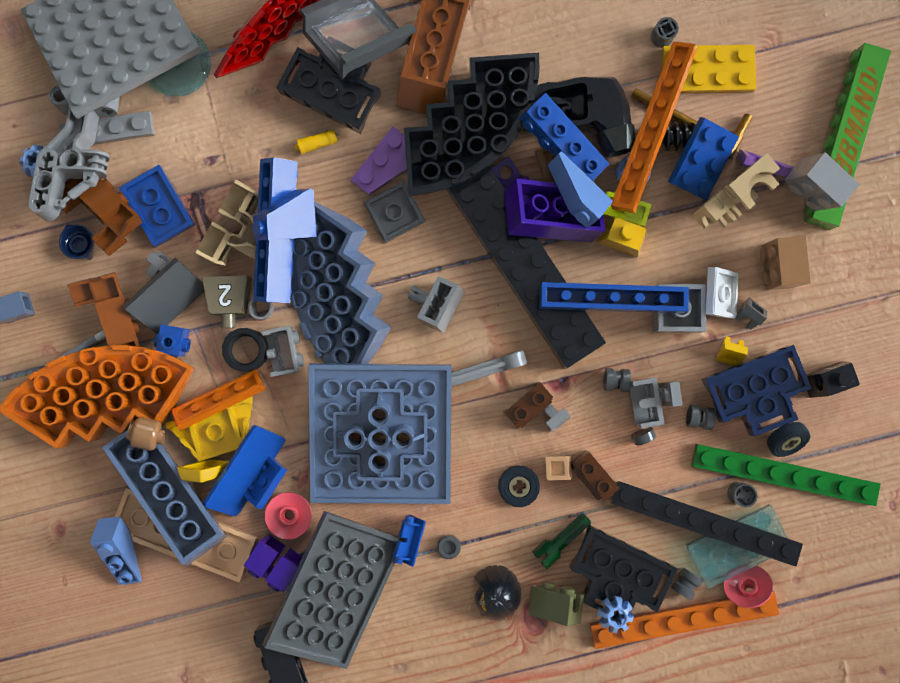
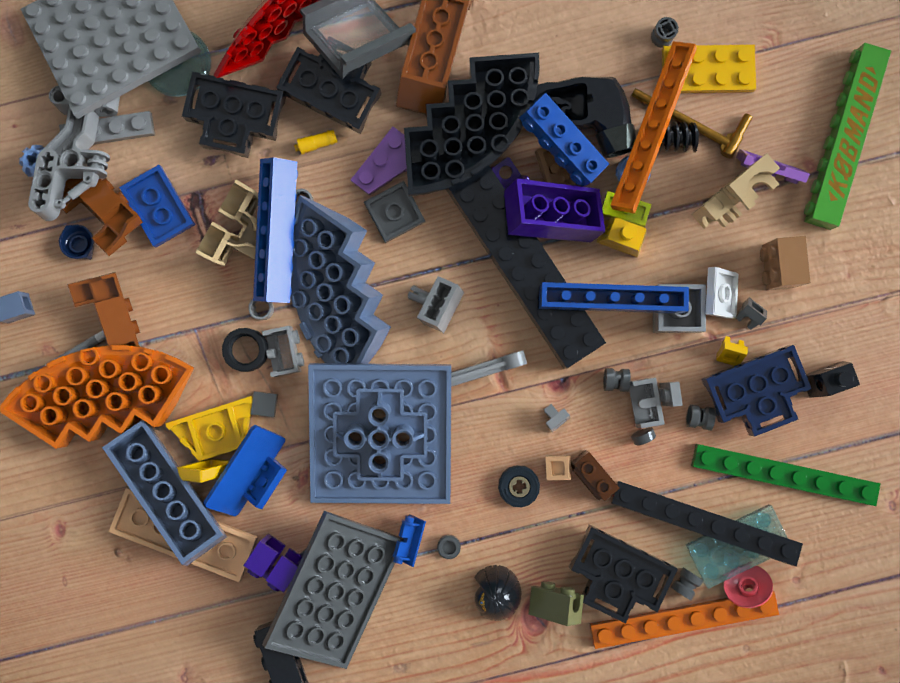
medium blue slope [90,517,142,585] -> none
dark grey tile [123,257,204,334] -> none
medium nougat head [126,417,165,451] -> none
light grey tile [146,252,171,278] -> none
blue brick [154,324,191,358] -> none
orange tile [171,369,266,431] -> none
dark tan torso [202,275,252,329] -> none
slope [252,189,317,240] -> none
coral dish [265,492,312,540] -> none
reddish brown window [503,382,553,429] -> none
dark green piece [532,514,591,569] -> none
medium blue slope [548,151,613,228] -> none
light blue piece [597,596,634,633] -> none
blue plate [668,117,739,200] -> none
dark grey wheel [727,482,758,508] -> none
black bush [767,422,811,457] -> none
light grey brick [784,152,860,211] -> none
none -> black piece [182,71,286,158]
none -> dark grey tile [251,391,278,417]

